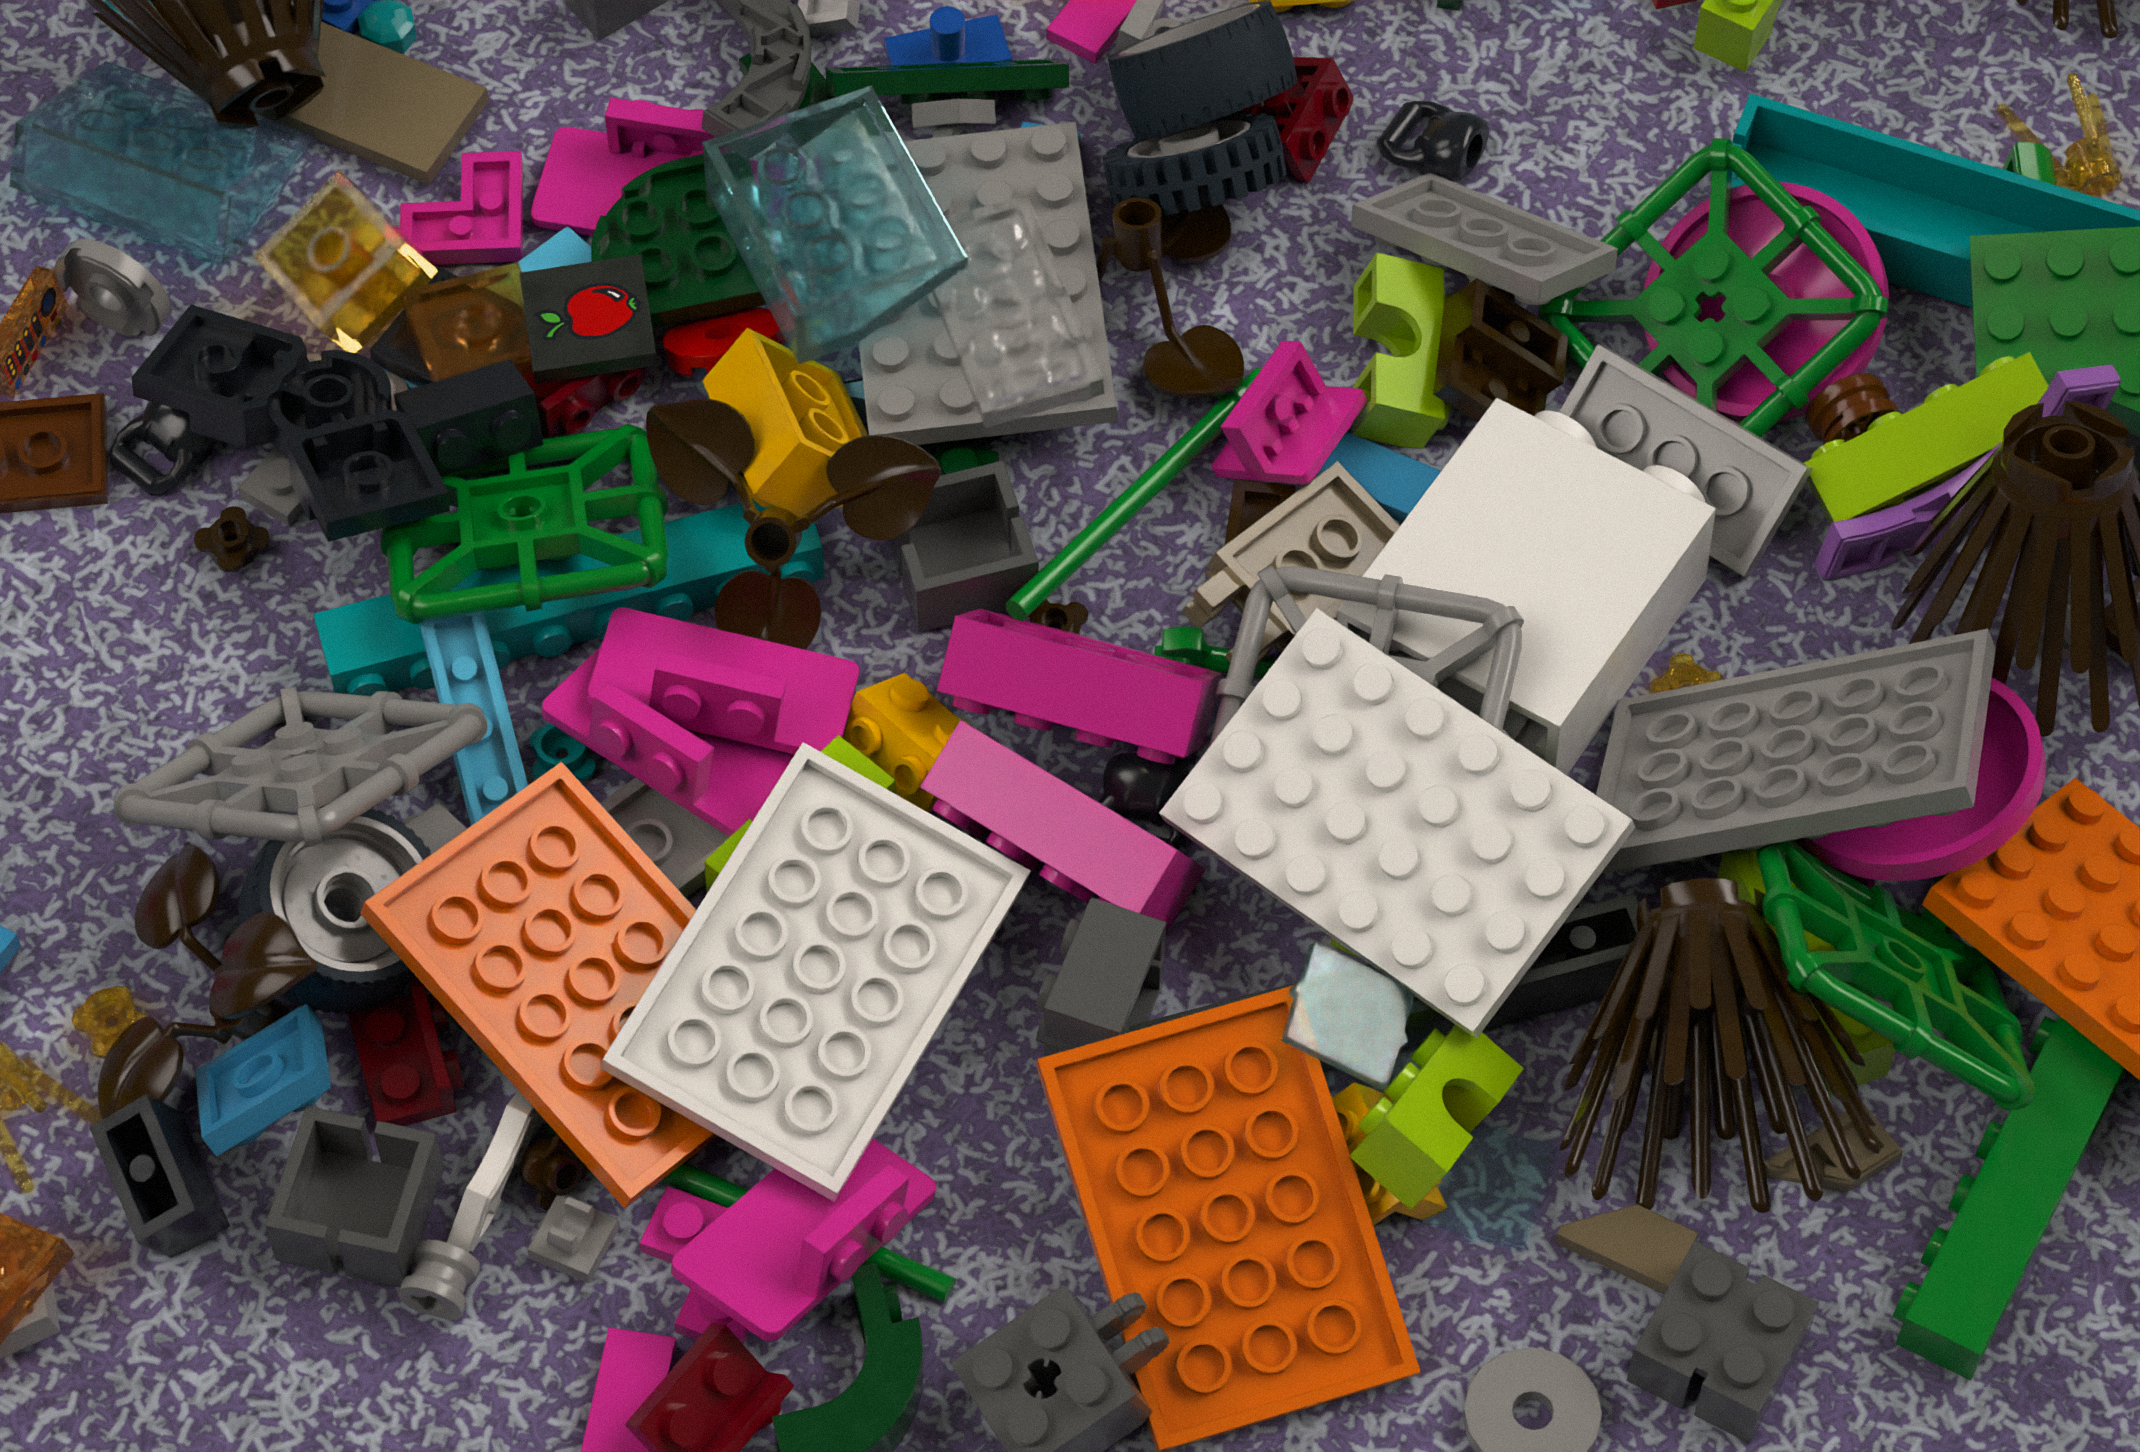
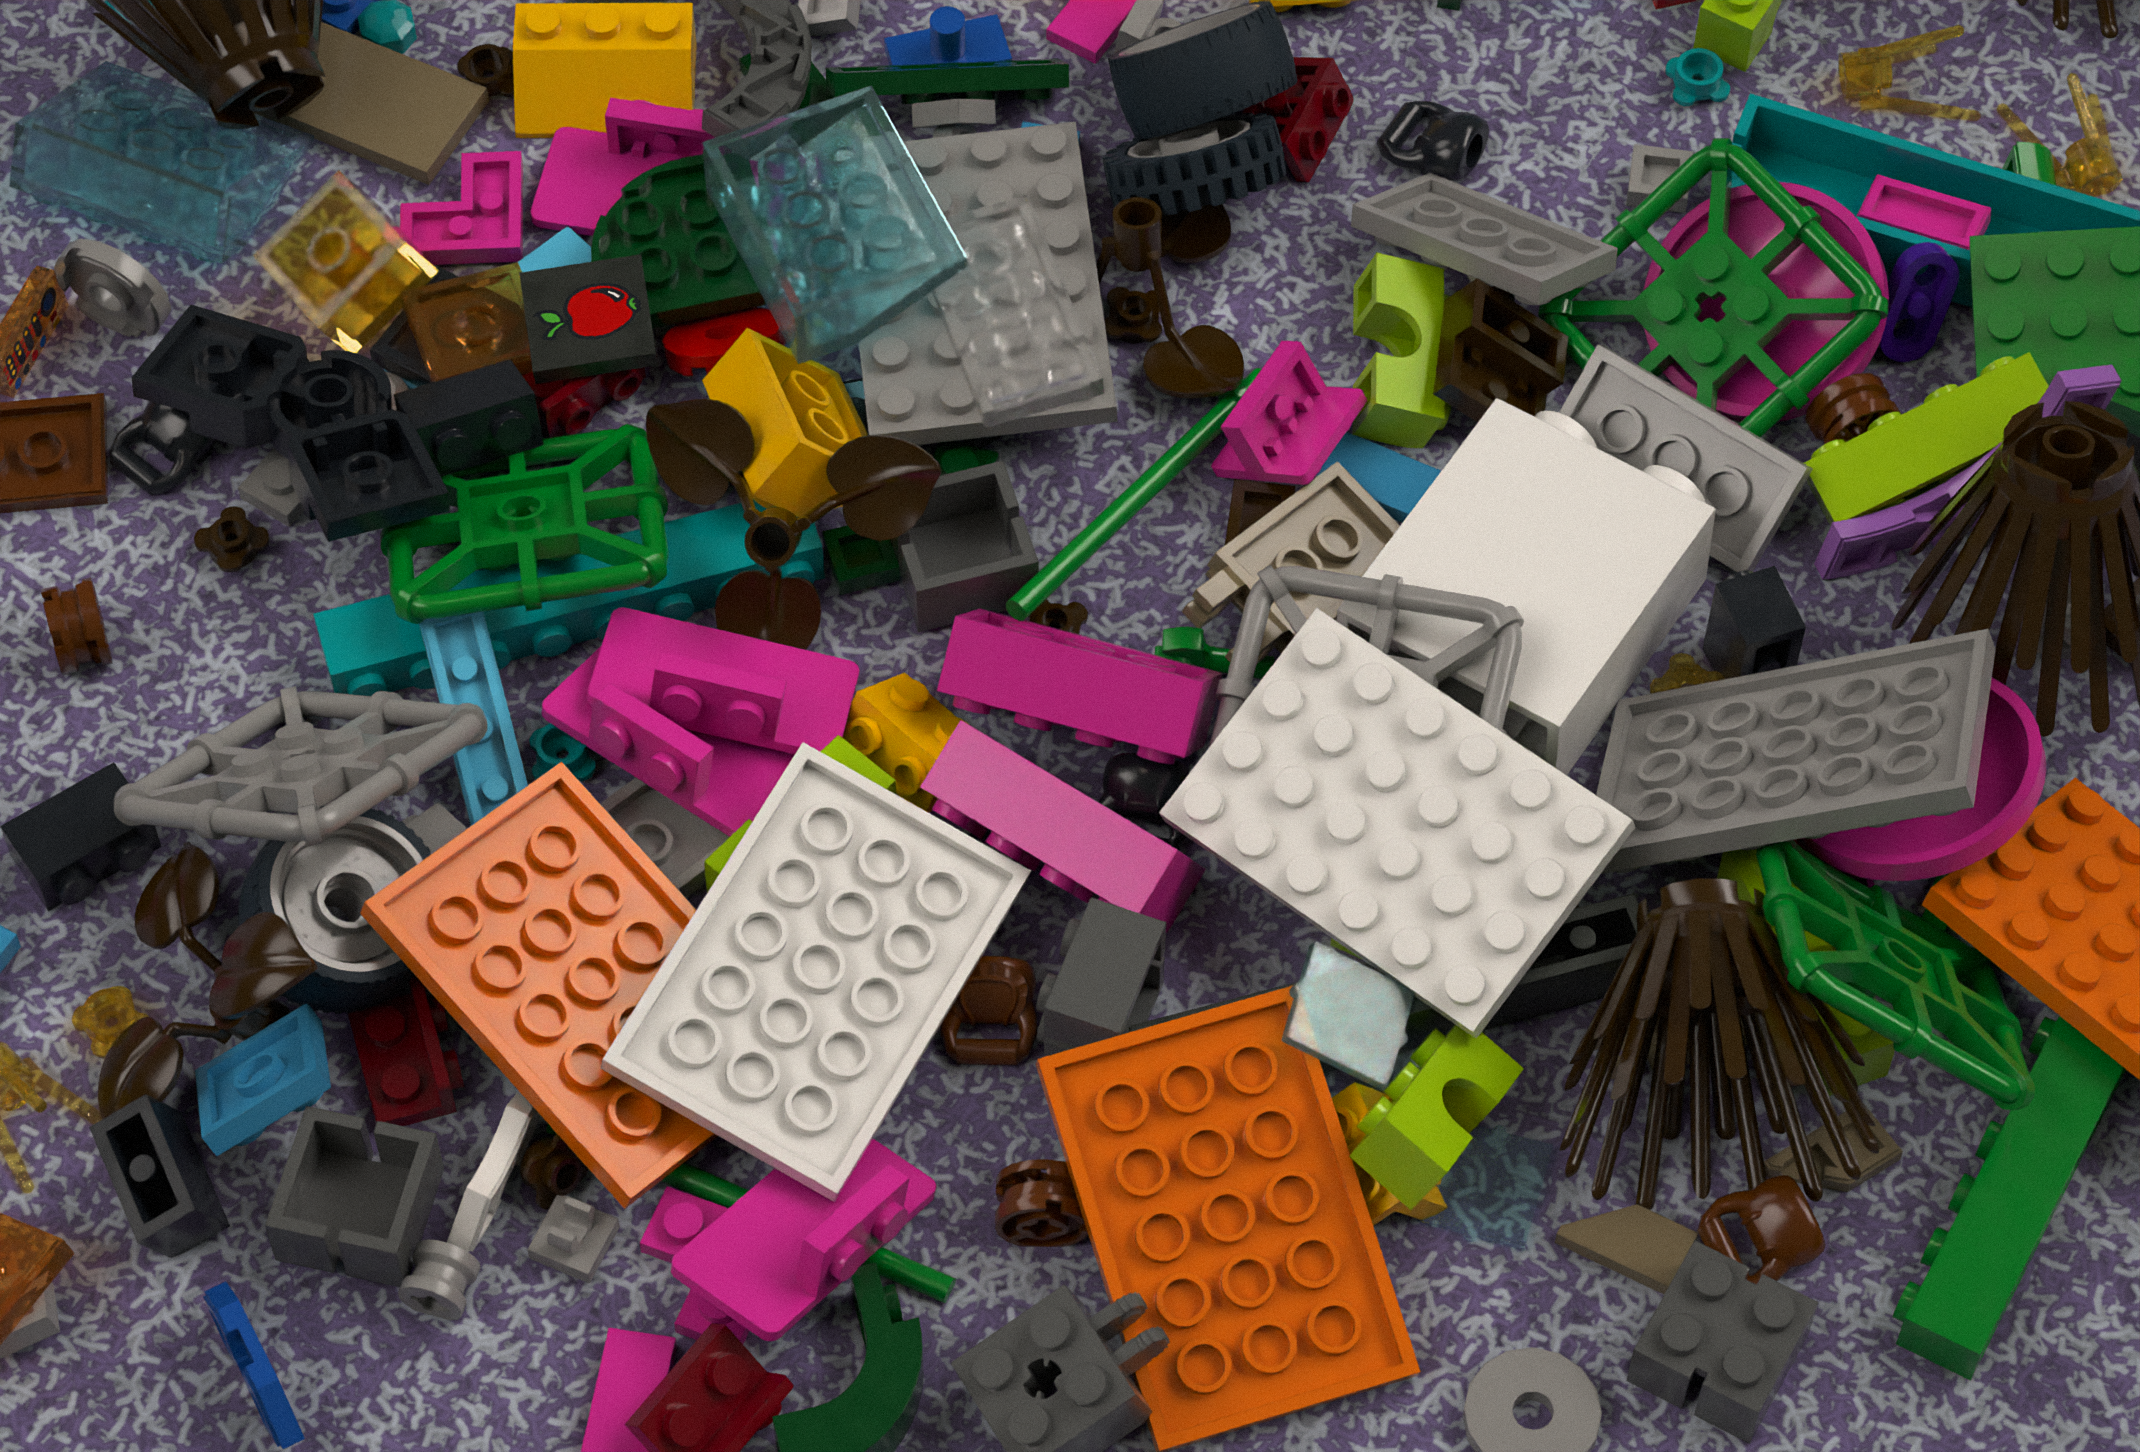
none -> black brick [0,762,162,911]
none -> reddish brown wheel [41,577,113,675]
none -> blue tile [203,1281,305,1449]
none -> dark brown plate [457,44,514,97]
none -> yellow slope [513,3,697,138]
none -> dark green plate [822,525,900,595]
none -> reddish brown piece [940,956,1037,1065]
none -> reddish brown wheel [995,1159,1088,1247]
none -> dark brown plate [1104,287,1162,344]
none -> light grey plate [1626,144,1693,213]
none -> teal plate [1665,48,1730,106]
none -> reddish brown piece [1697,1175,1826,1285]
none -> black brick [1702,566,1806,681]
none -> clear yellow plant [1838,25,1981,121]
none -> dark pink tile [1857,174,1992,250]
none -> dark purple plate [1878,242,1959,362]

